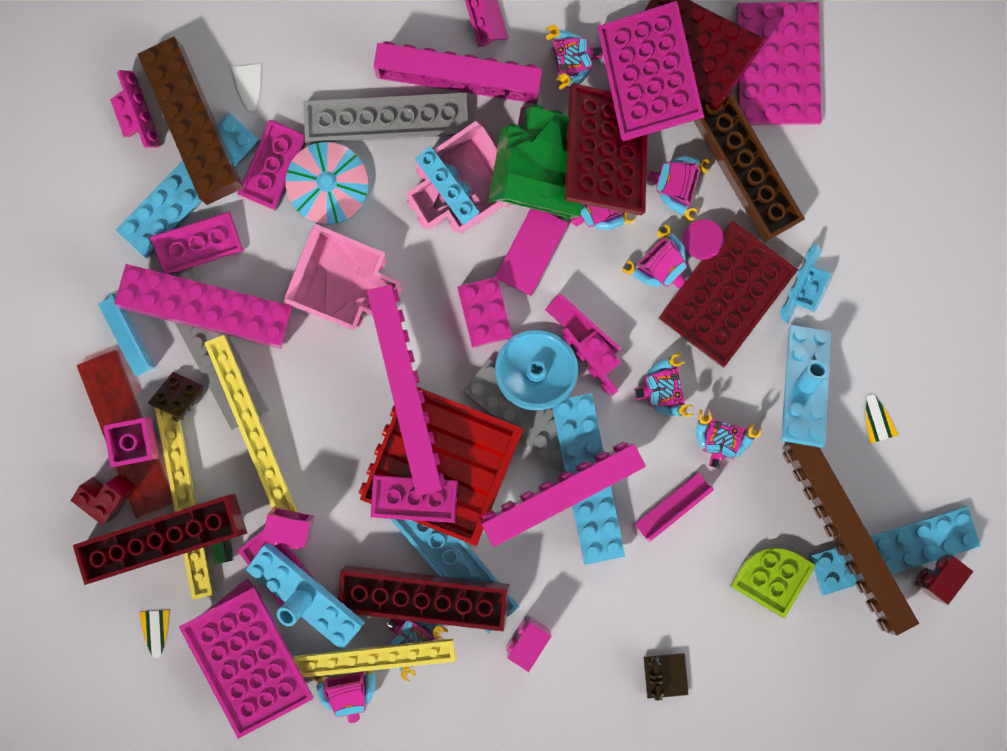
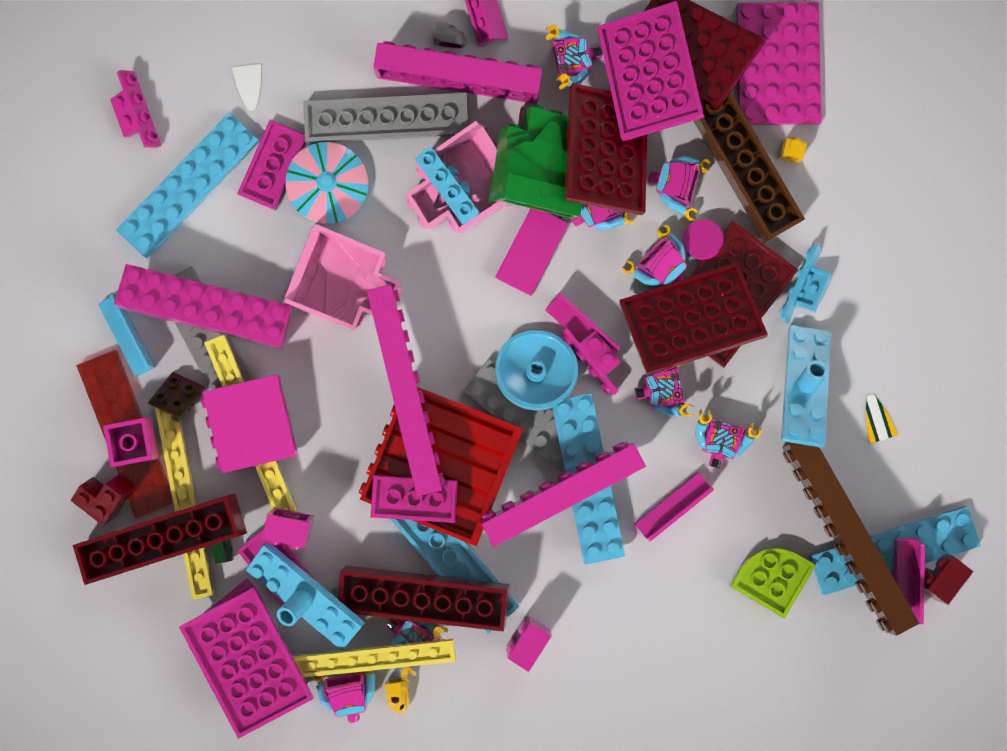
reddish brown brick [138,36,244,205] -> none
sticker [139,610,169,658] -> none
dark pink tile [150,211,244,275] -> none
dark pink brick [457,277,512,348] -> none
dark brown hinge [643,653,689,701] -> none
none -> dark pink panel [201,374,298,473]
none -> yellow rock [385,678,409,713]
none -> flat silver rock [434,22,467,49]
none -> dark red plate [619,262,768,376]
none -> yellow brick [778,137,807,164]
none -> dark pink panel [894,537,925,624]

